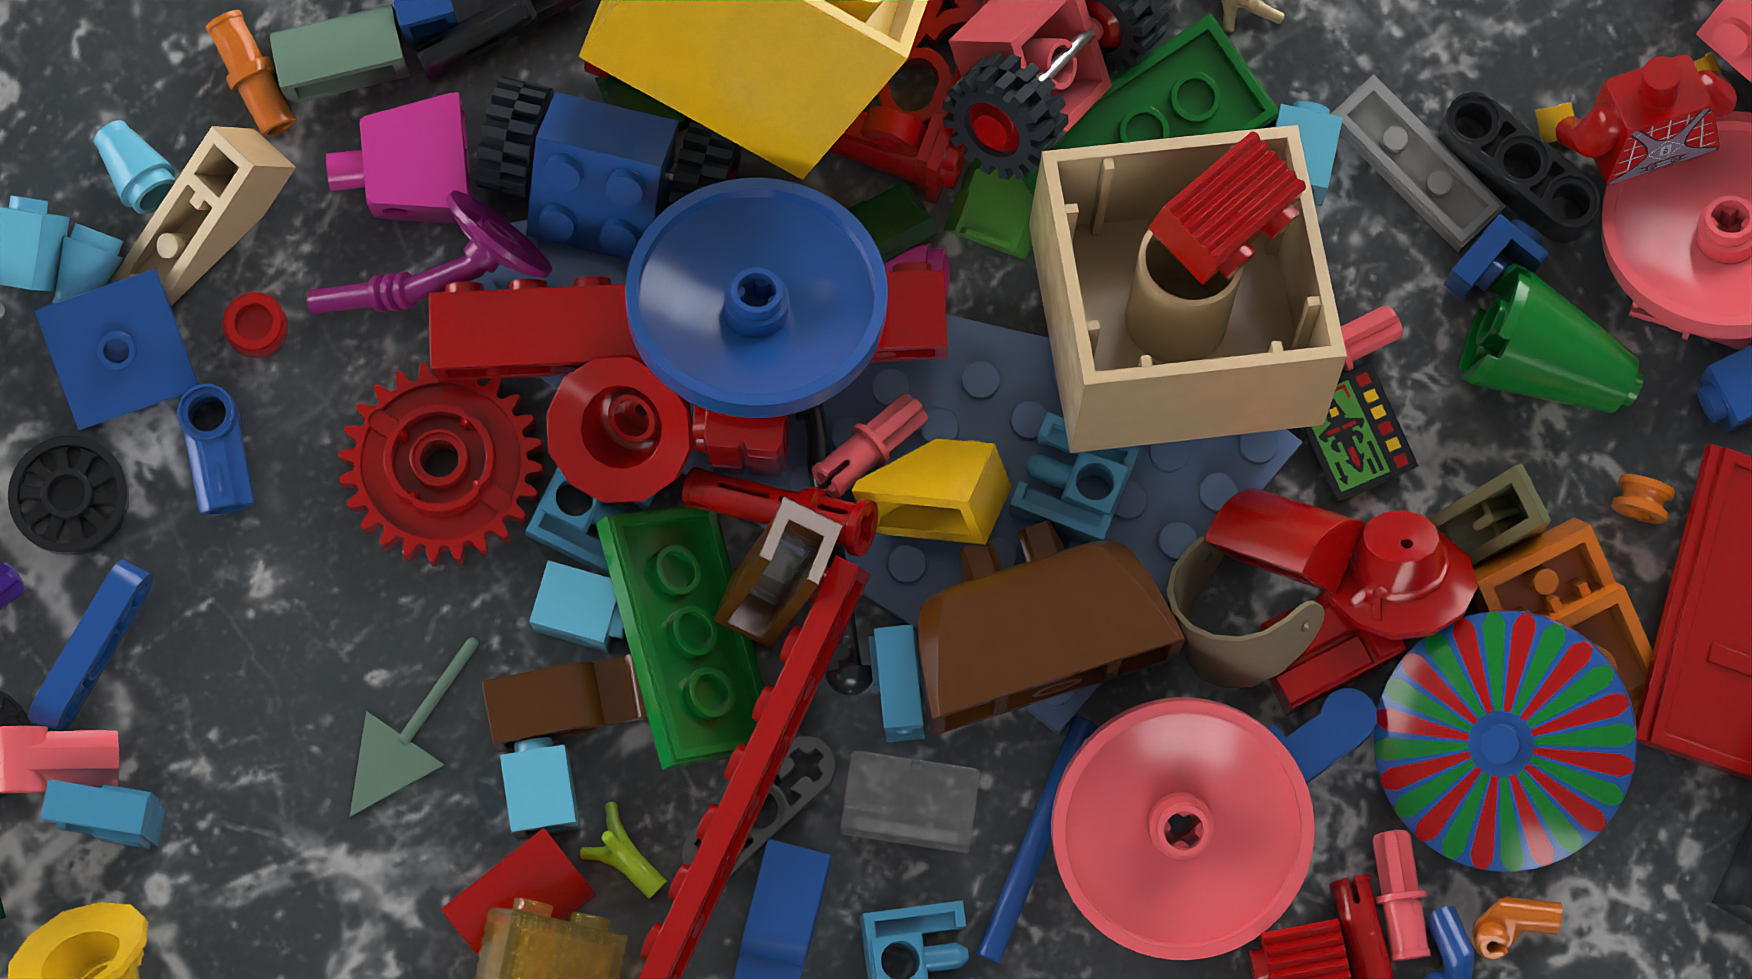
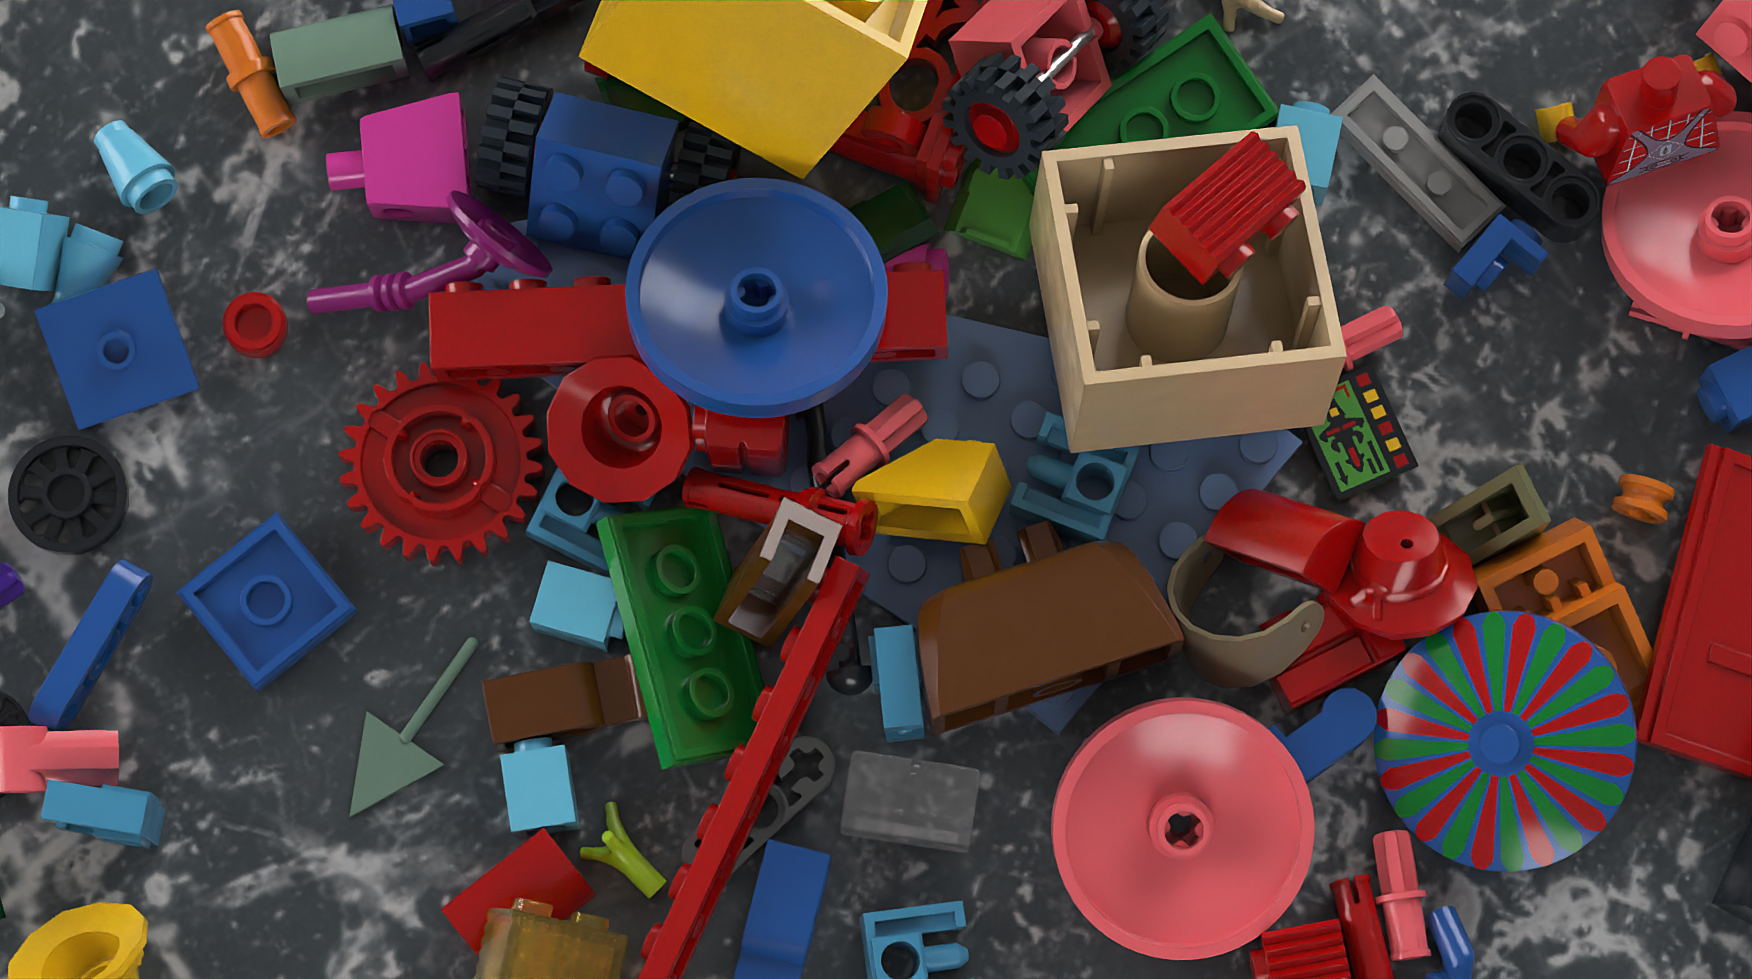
tan slope [114,126,296,306] -> none
blue piece [177,384,256,516] -> none
blue bar [976,716,1098,964] -> none
green cone [1458,263,1644,414] -> none
orange arm [1471,896,1562,960] -> none
none -> blue plate [176,512,359,693]

